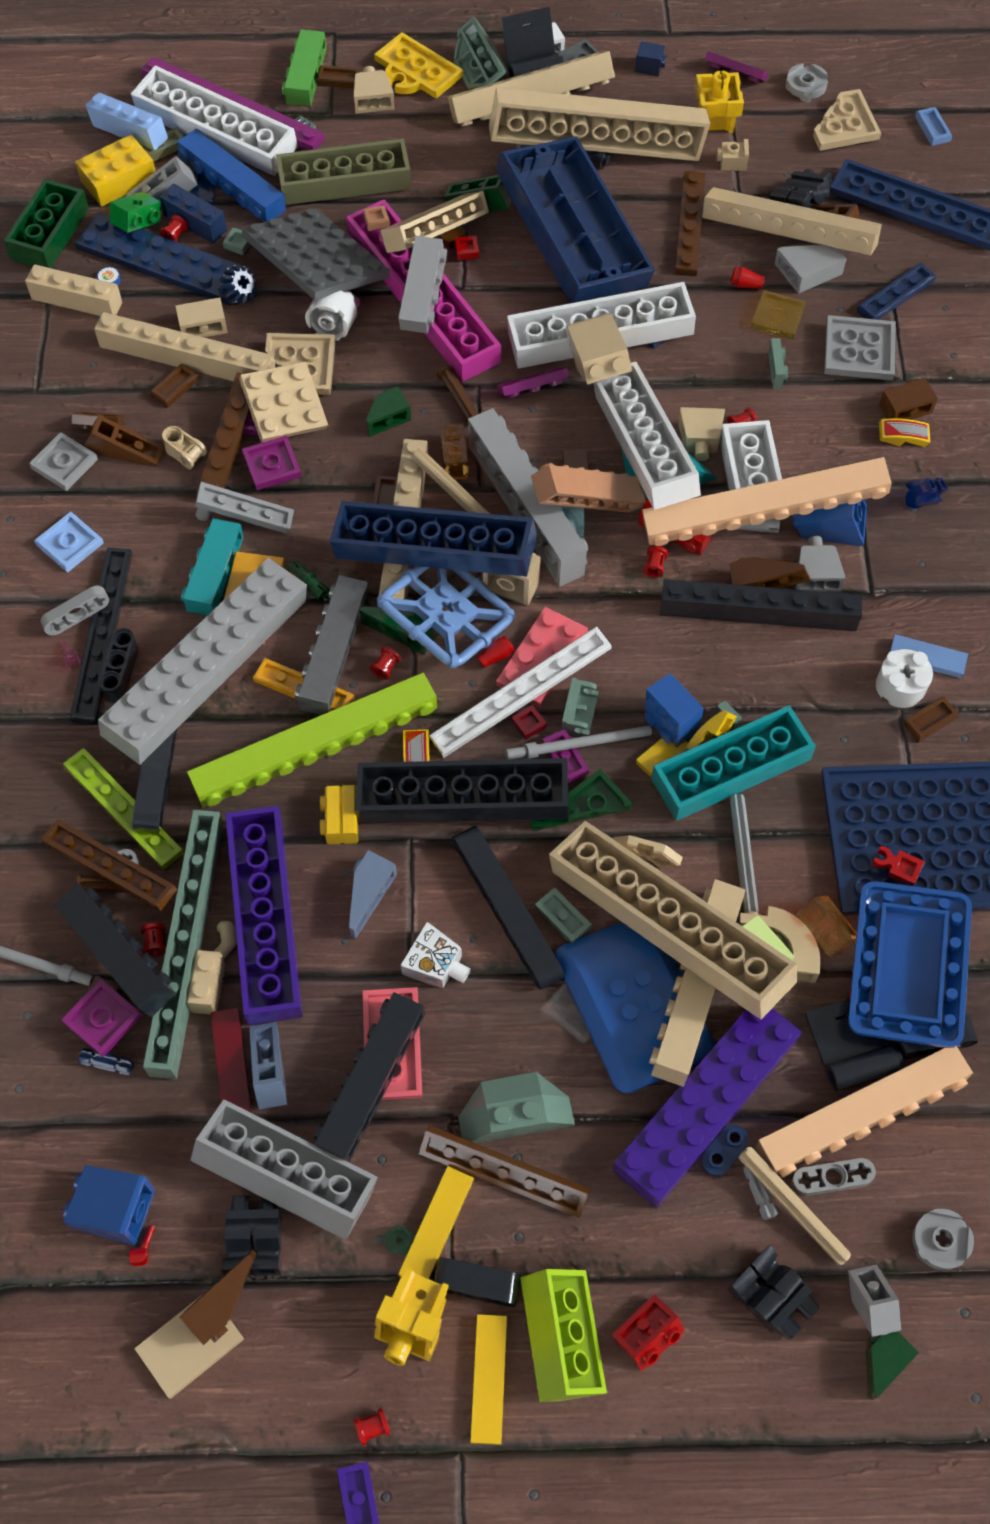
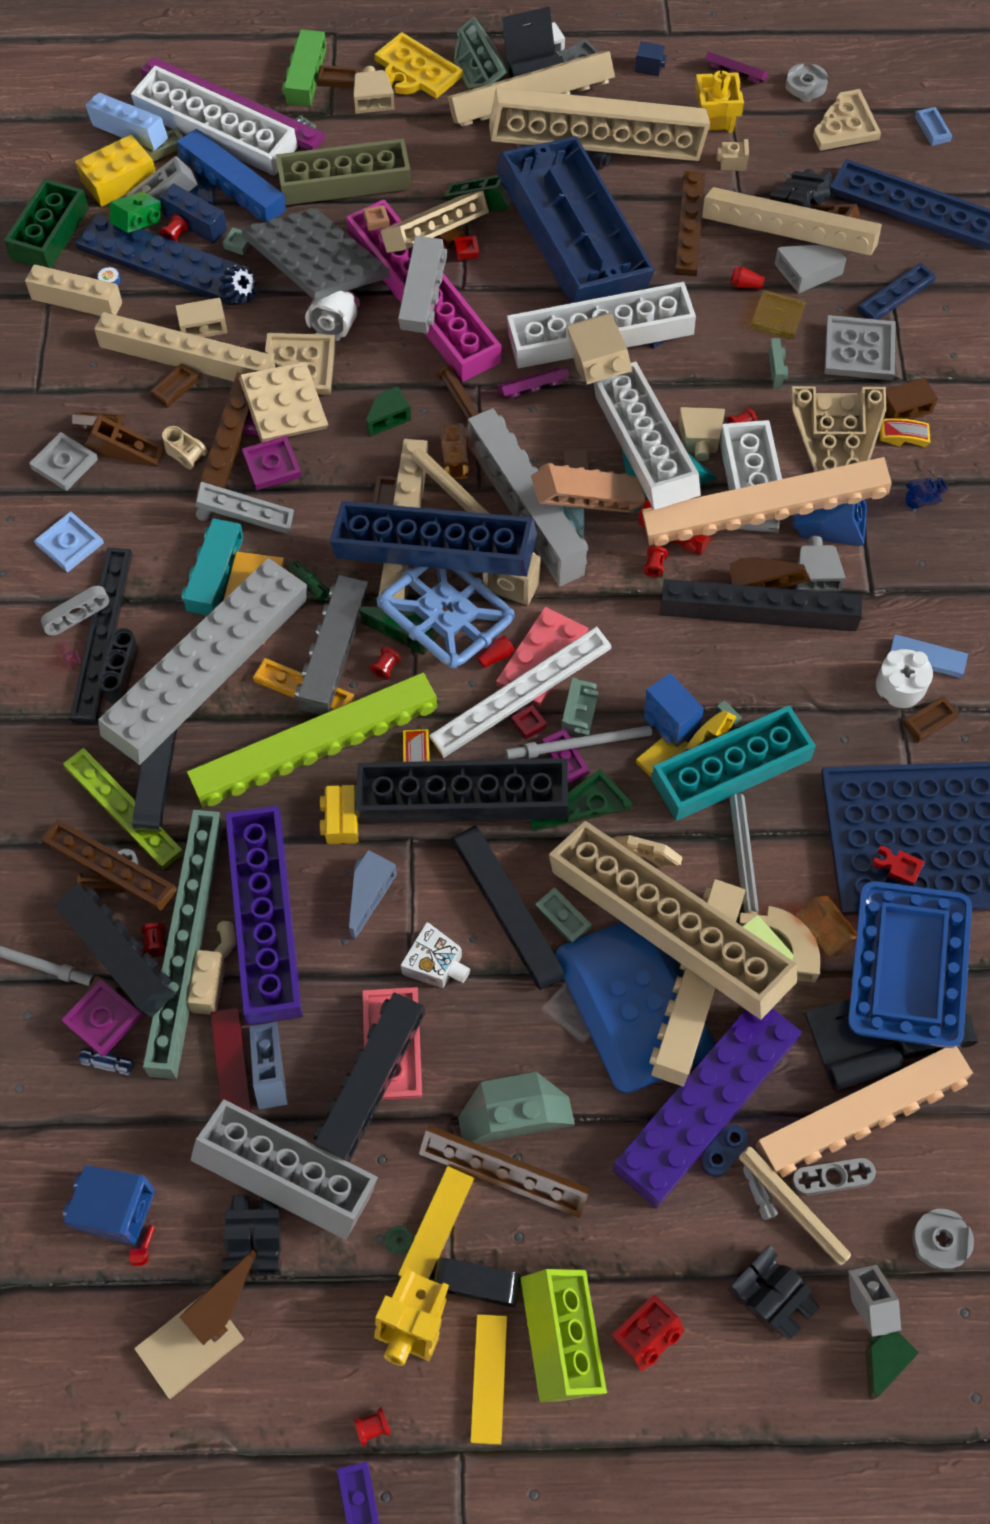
none -> tan wedge [792,386,886,472]

